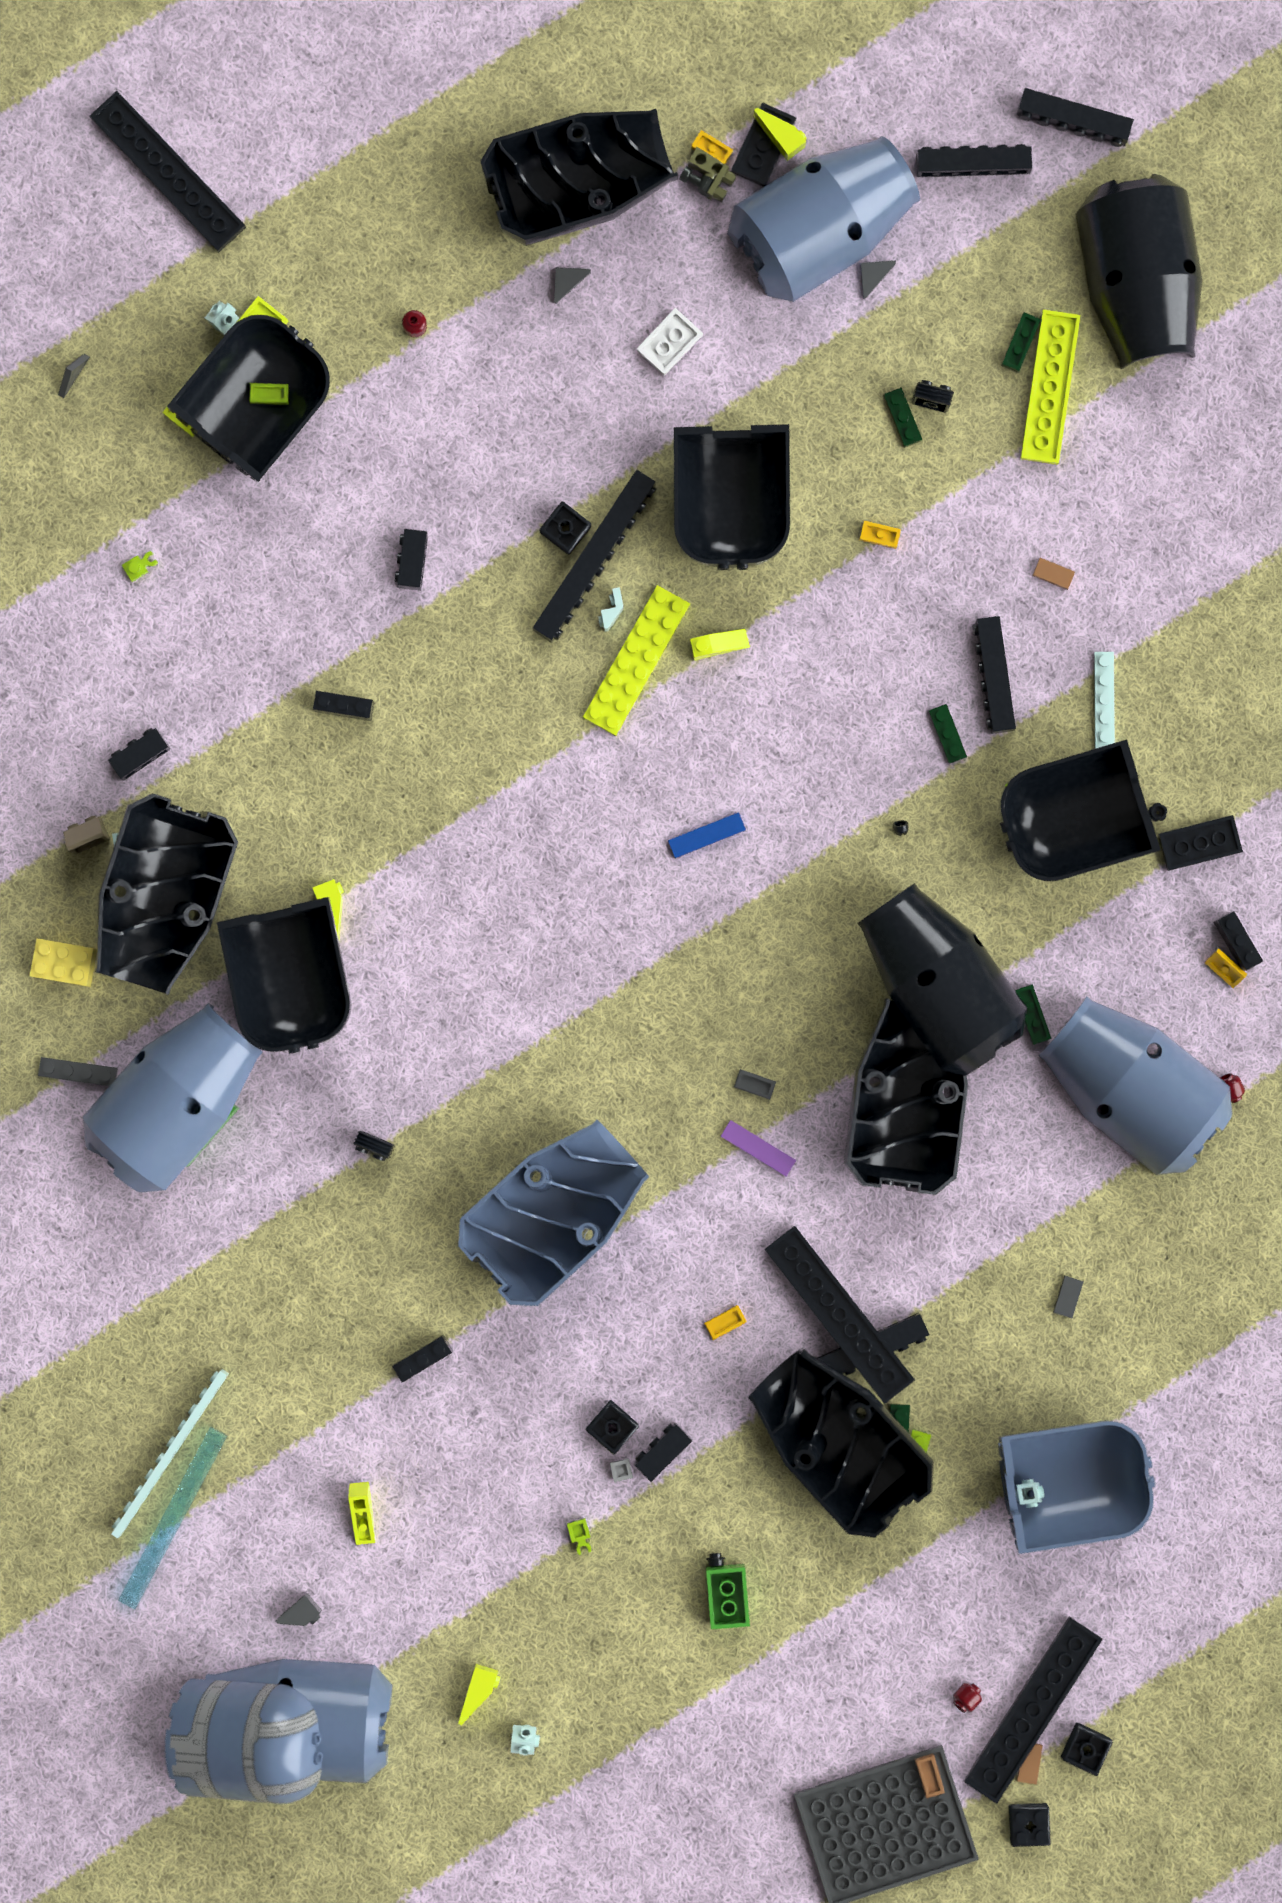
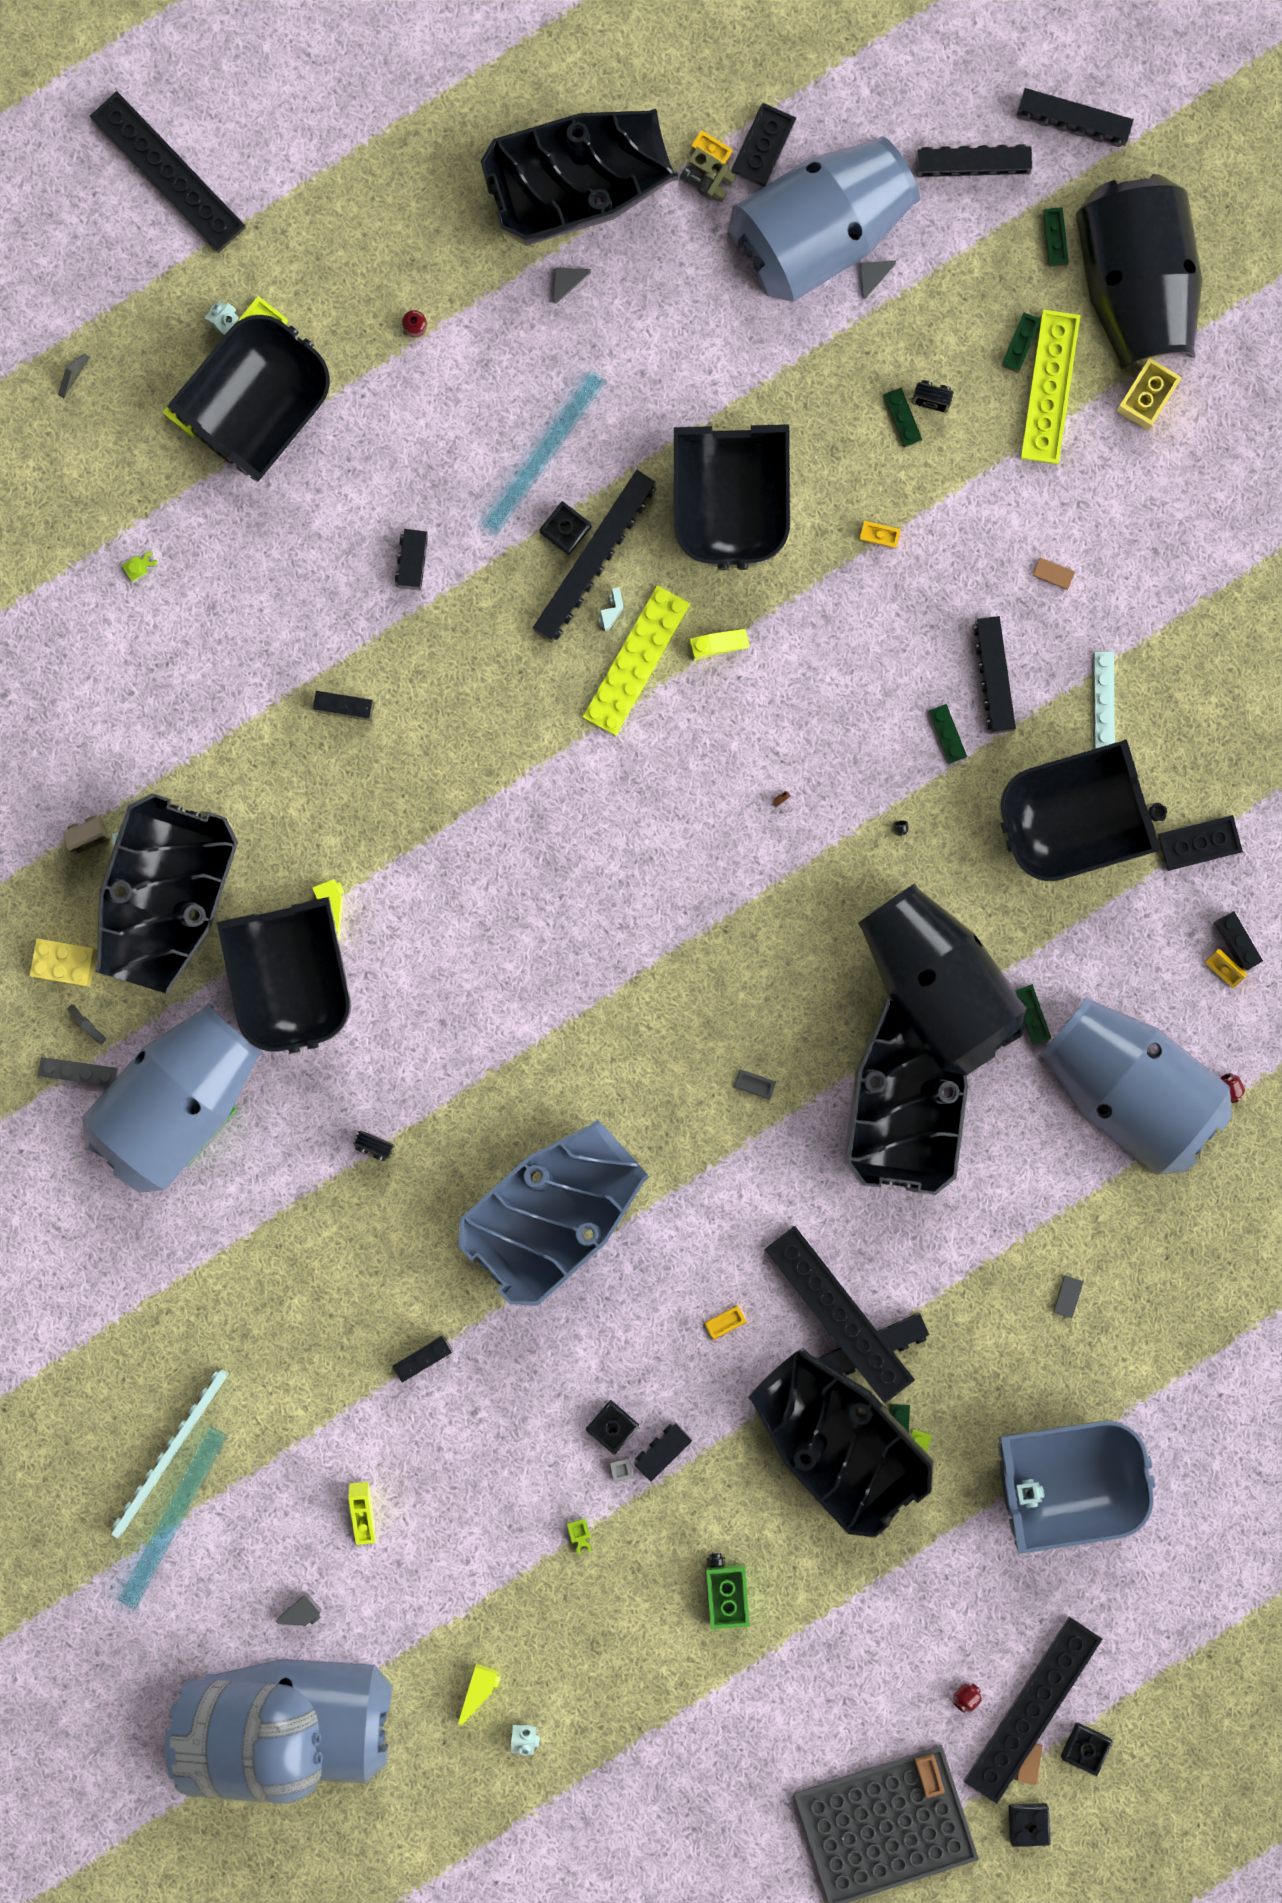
black brick [108,728,171,781] -> none
lime tile [250,383,289,405] -> none
white plate [637,308,703,376] -> none
blue tile [668,812,746,858] -> none
medium lavender tile [721,1120,796,1177] -> none
neon yellow slope [753,108,807,161] -> none
none -> dark grey tile [67,1004,106,1044]
none -> clear light blue plate [482,370,607,535]
none -> reddish brown tile [773,791,791,807]
none -> dark green plate [1043,207,1069,267]
none -> light yellow brick [1116,358,1182,431]

